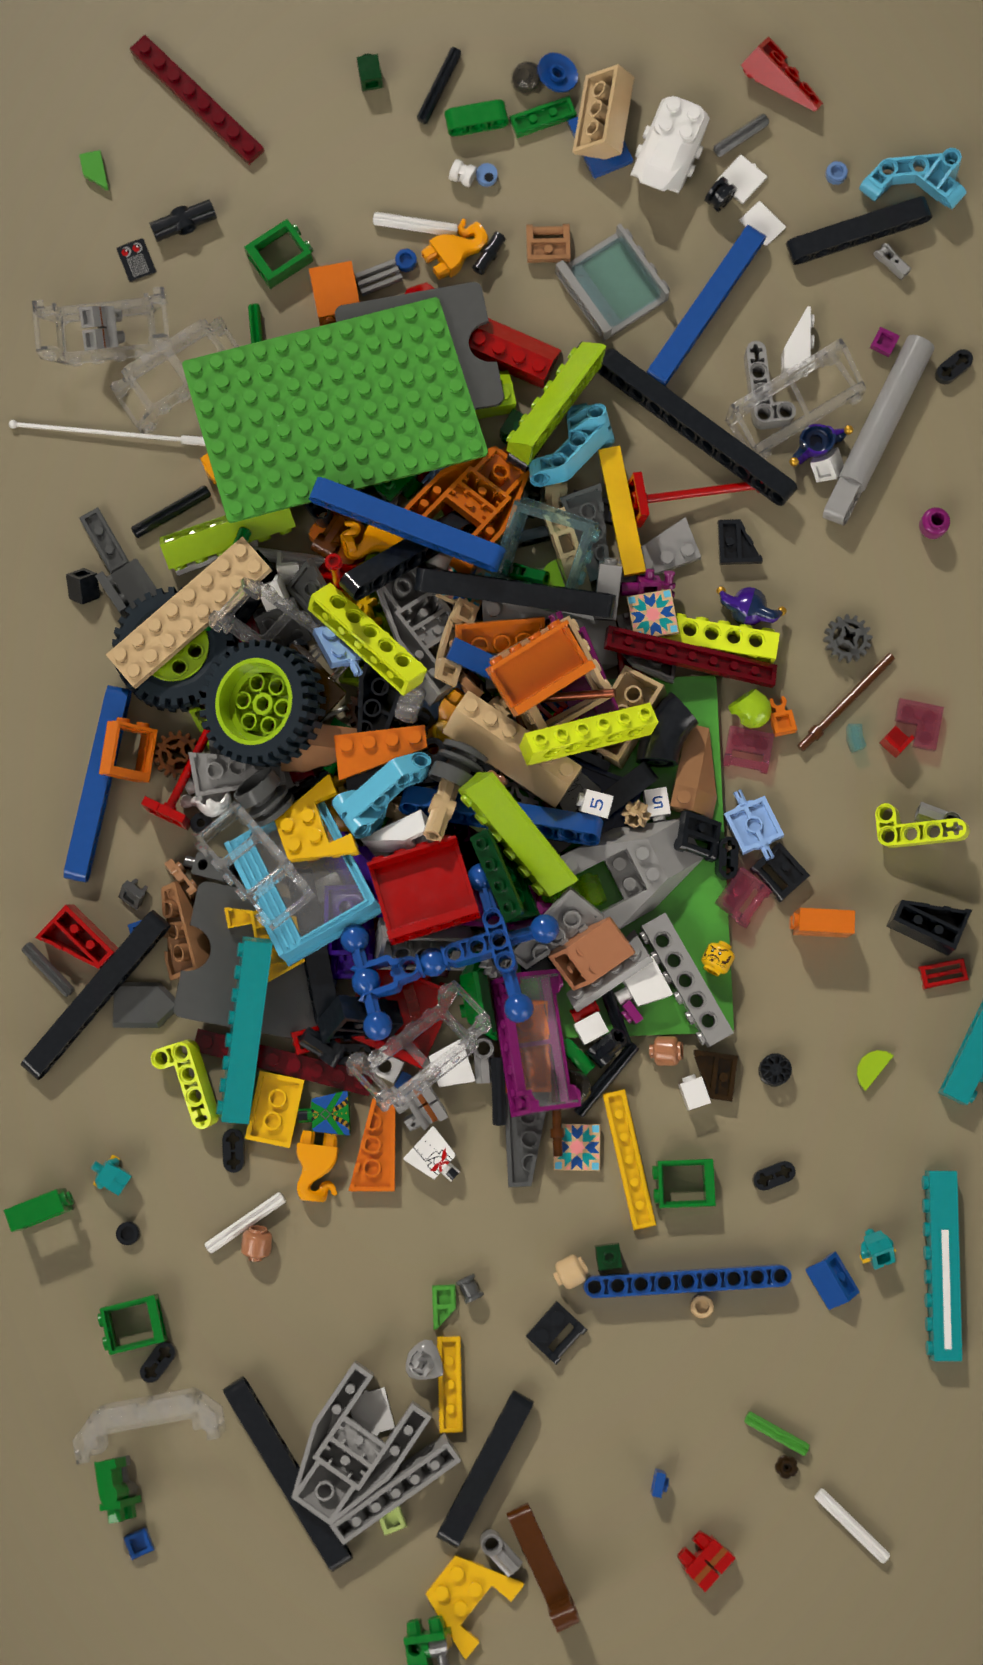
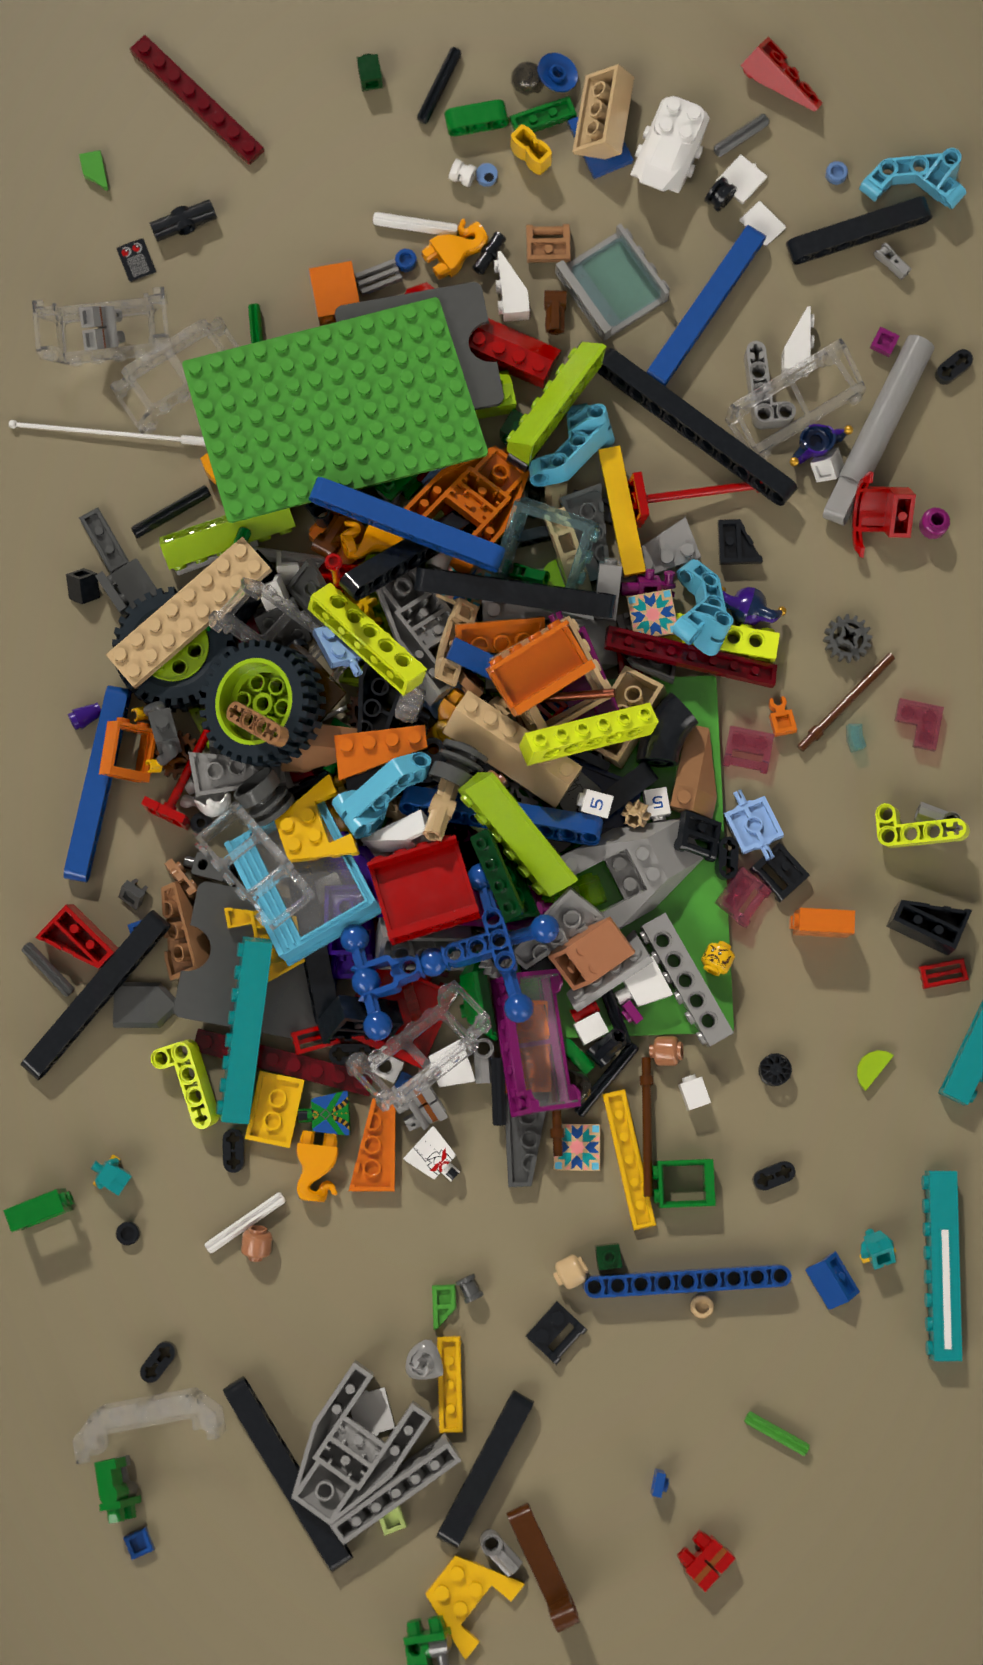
green window [97,1294,168,1355] -> none
green window [244,219,314,289] -> none
black piece [298,1026,347,1068] -> none
dark brown wing [693,1050,738,1102] -> none
lime helmet [728,689,771,728] -> none
dark brown plate [775,1455,798,1479] -> none
white axle [814,1489,890,1563] -> none
red panel [879,725,915,758] -> none
none -> dark purple cone [67,703,101,730]
none -> dark grey torso [131,701,182,773]
none -> medium nougat beam [226,701,289,747]
none -> white slope [494,251,530,322]
none -> yellow brick [510,124,552,175]
none -> reddish brown piece [544,290,567,335]
none -> reddish brown bar [640,1057,653,1197]
none -> medium azure connector [672,559,733,656]
none -> red piece [852,471,916,558]

